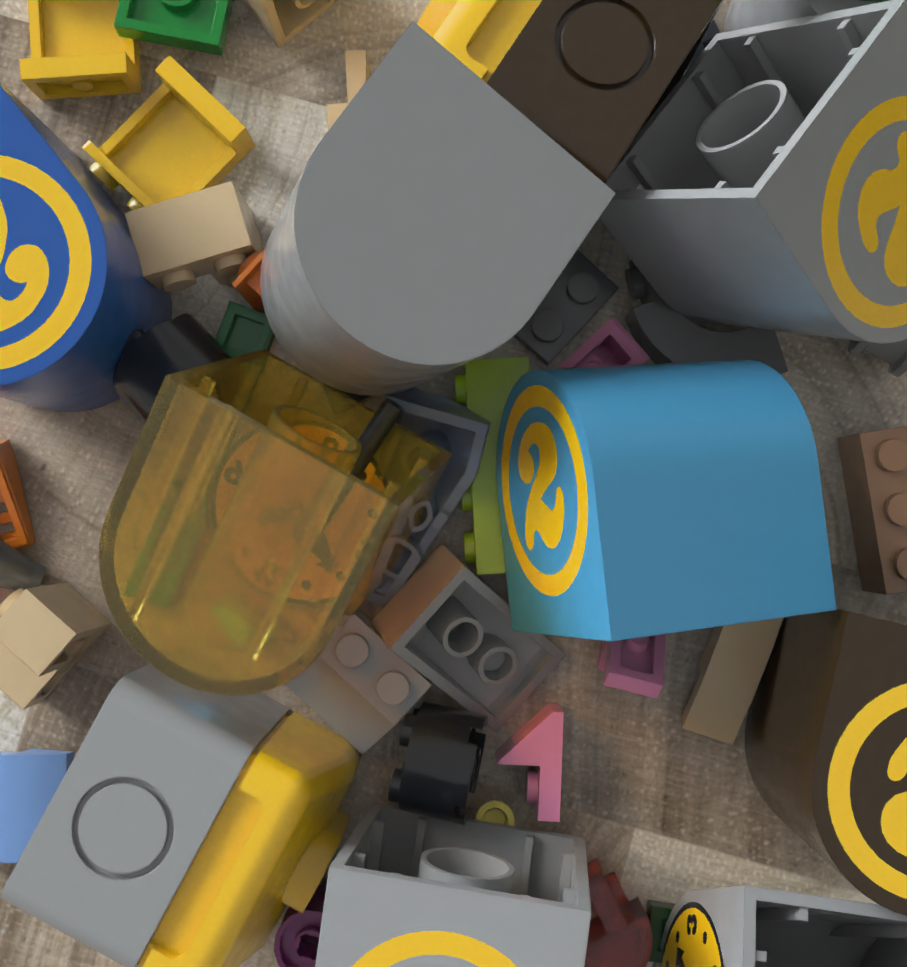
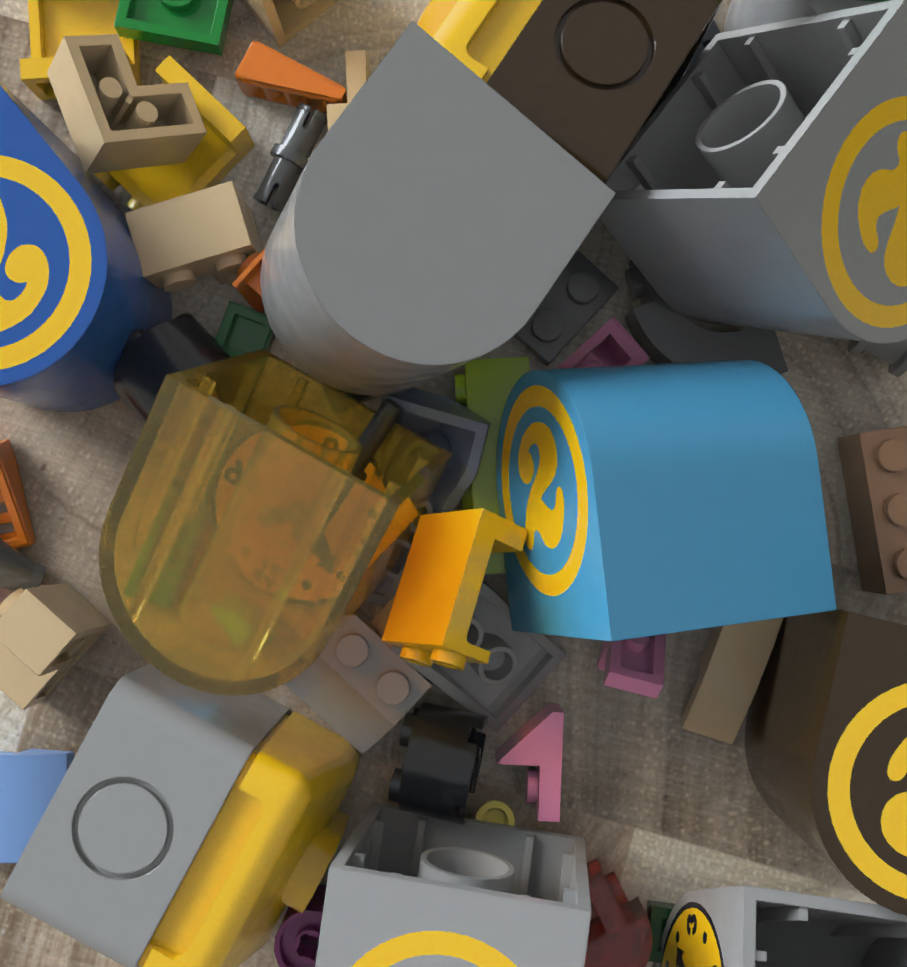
none -> tan brick [47,34,207,174]
none -> orange slope [235,41,348,114]
none -> dark grey pin [253,102,327,213]
none -> yellow panel [381,508,528,671]

